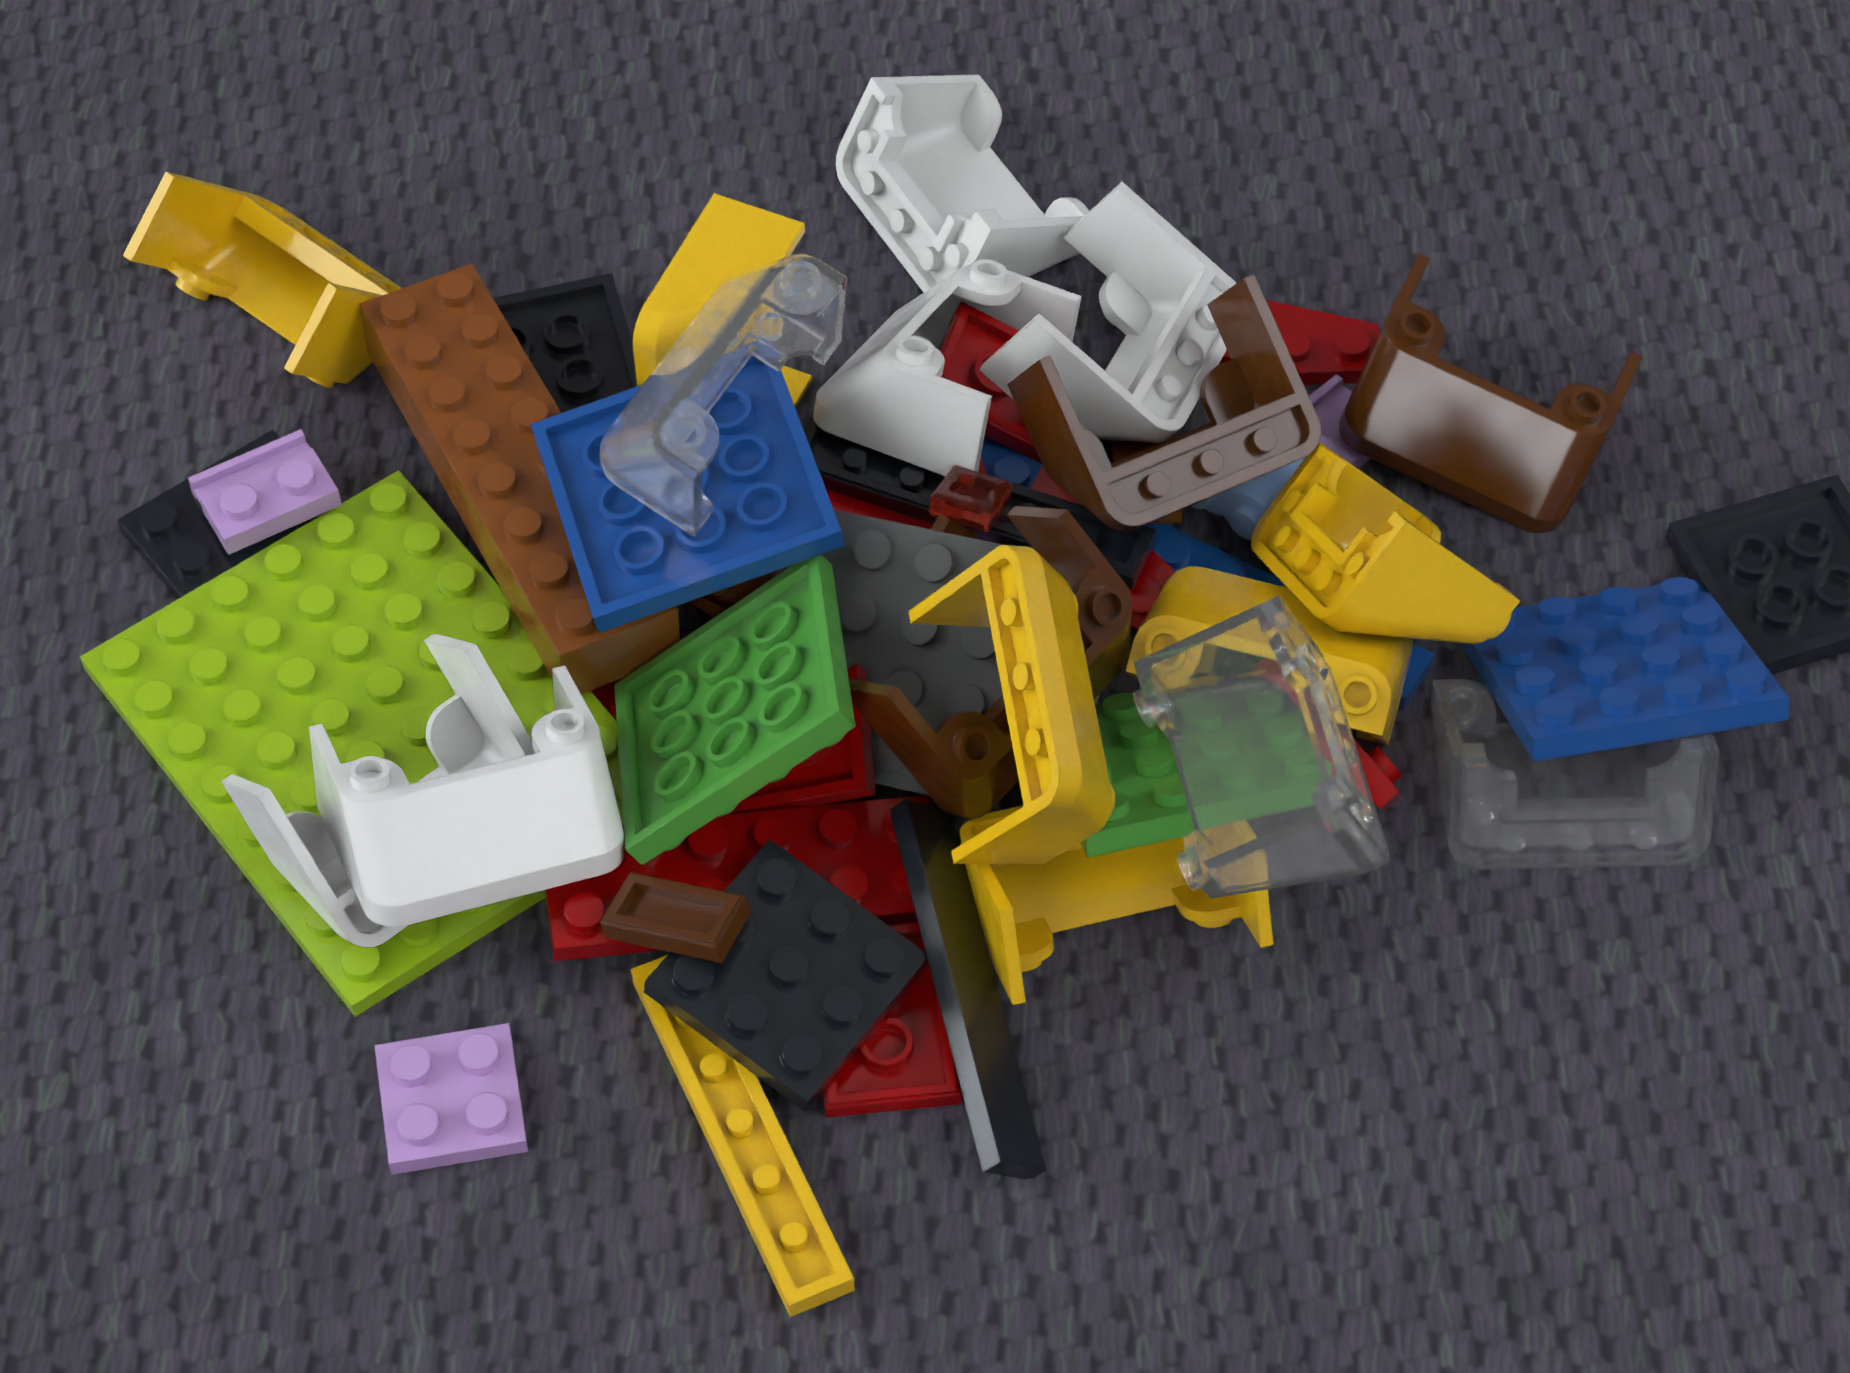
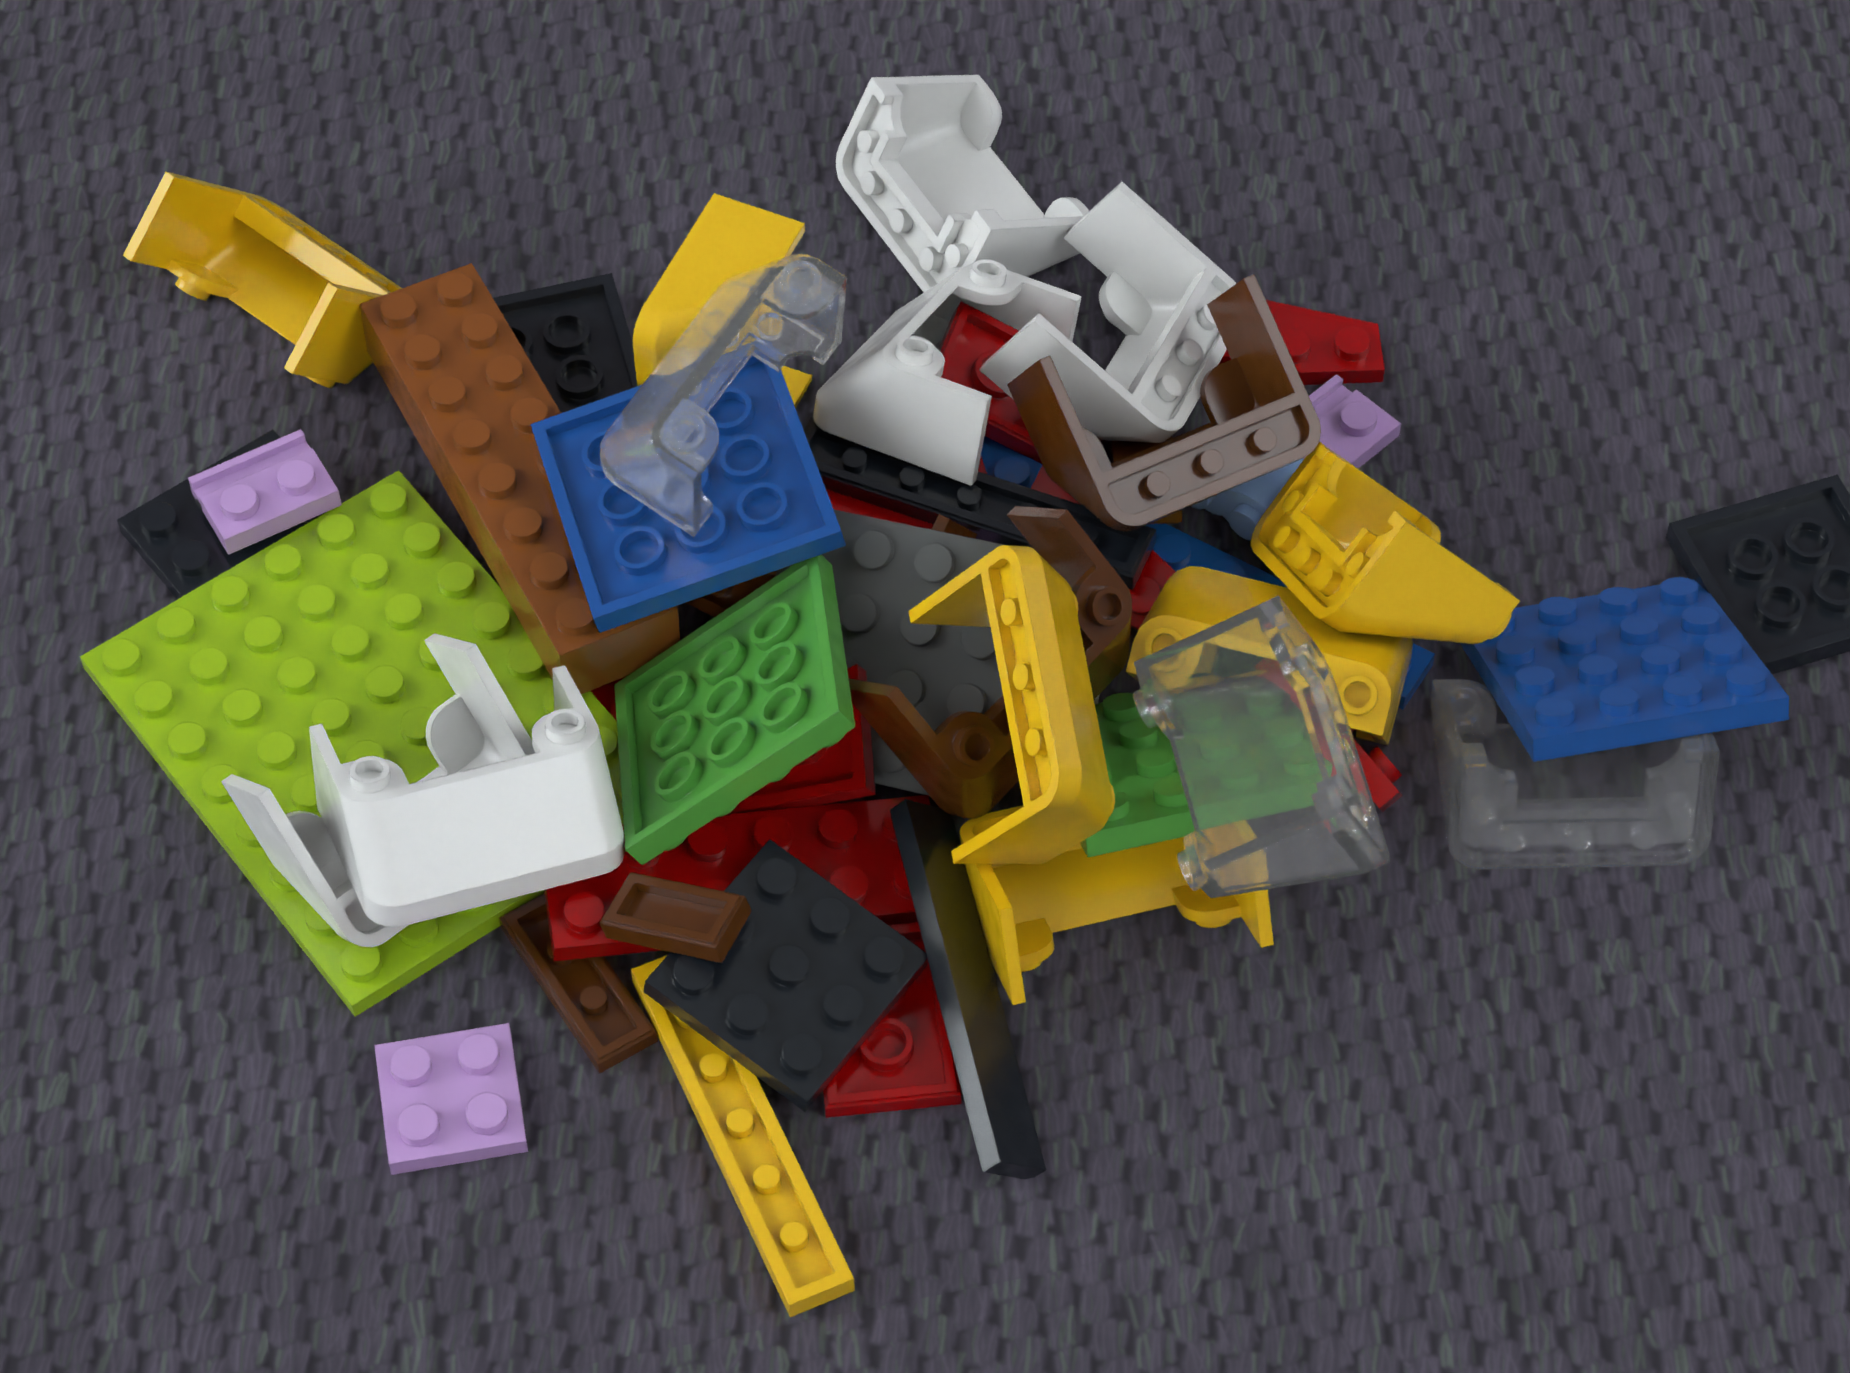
clear red tile [929,465,1012,532] -> none
reddish brown windscreen [1339,254,1643,533] -> none
none -> reddish brown tile [499,894,658,1074]

